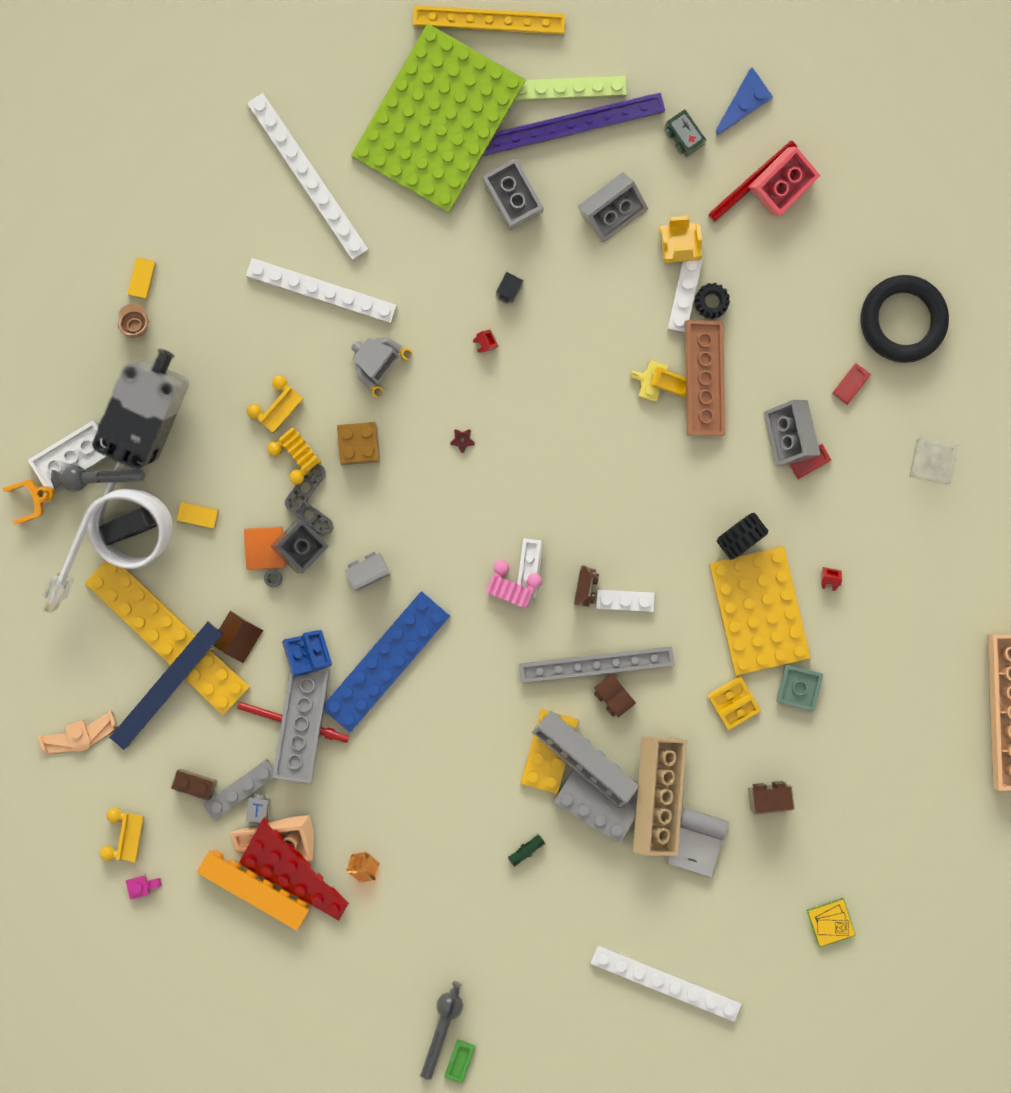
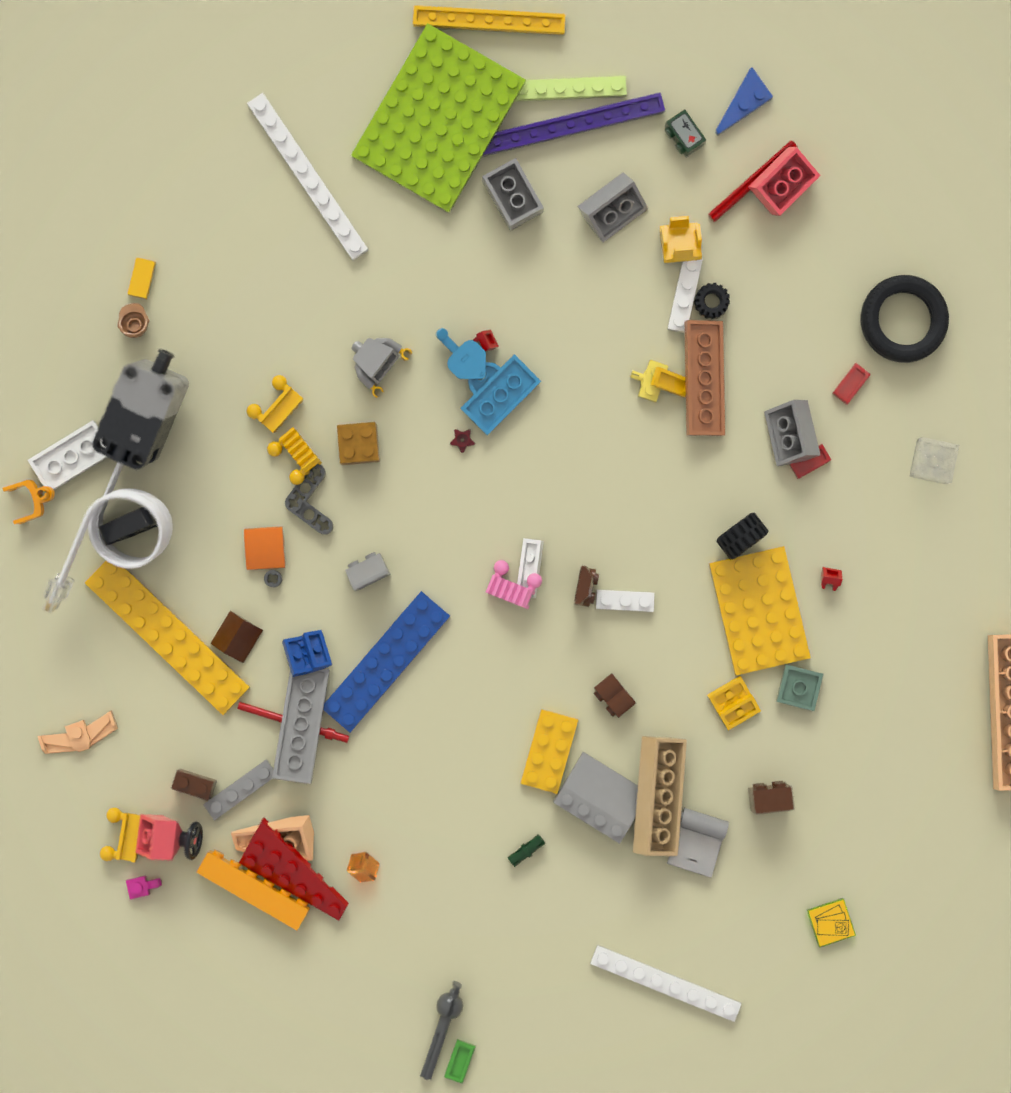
dark grey piece [51,465,145,492] -> none
dark blue tile [109,621,223,750] -> none
yellow tile [176,502,219,529] -> none
white plate [246,258,397,324] -> none
light grey brick [246,794,270,823] -> none
dark grey brick [270,519,329,574] -> none
black brick [496,272,523,304] -> none
light grey plate [519,647,674,683] -> none
light grey brick [531,711,639,808] -> none
none -> coral piece [135,814,203,860]
none -> dark azure plate [435,328,541,435]

